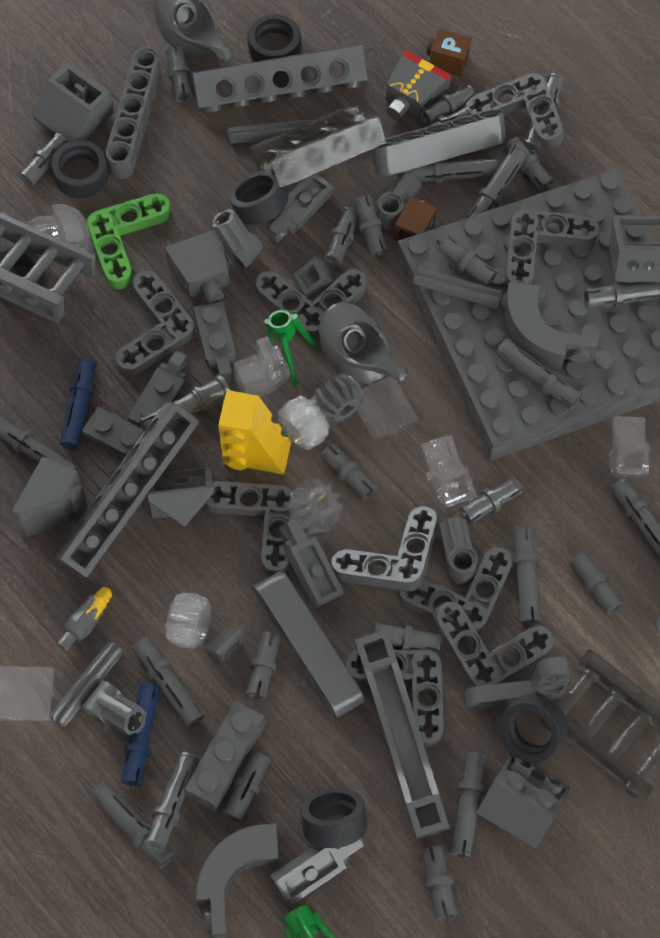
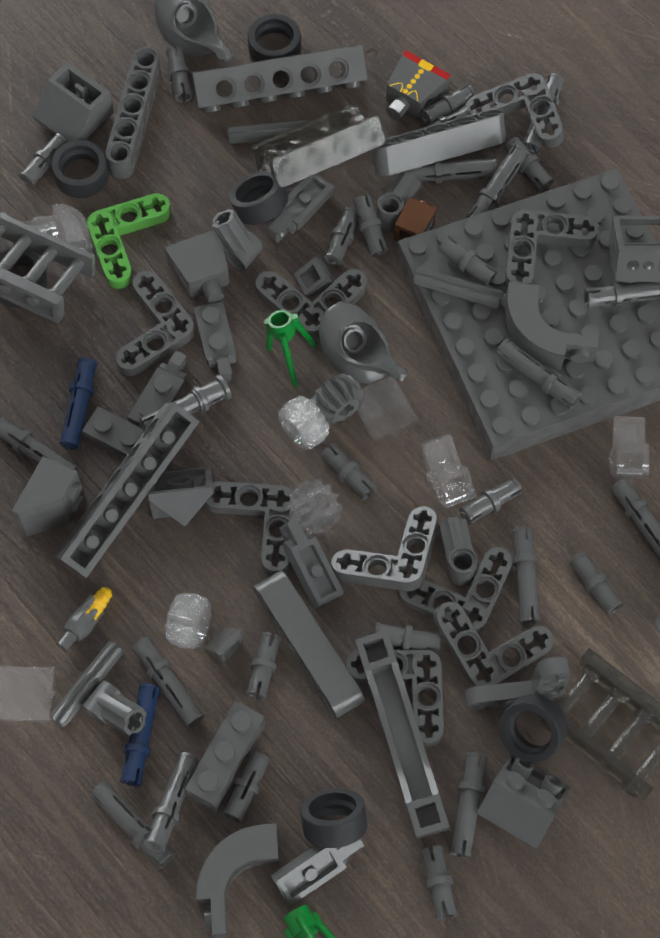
yellow wedge [218,390,292,475] -> none
clear brick [233,336,291,397] -> none
reddish brown brick [426,29,472,77] -> none

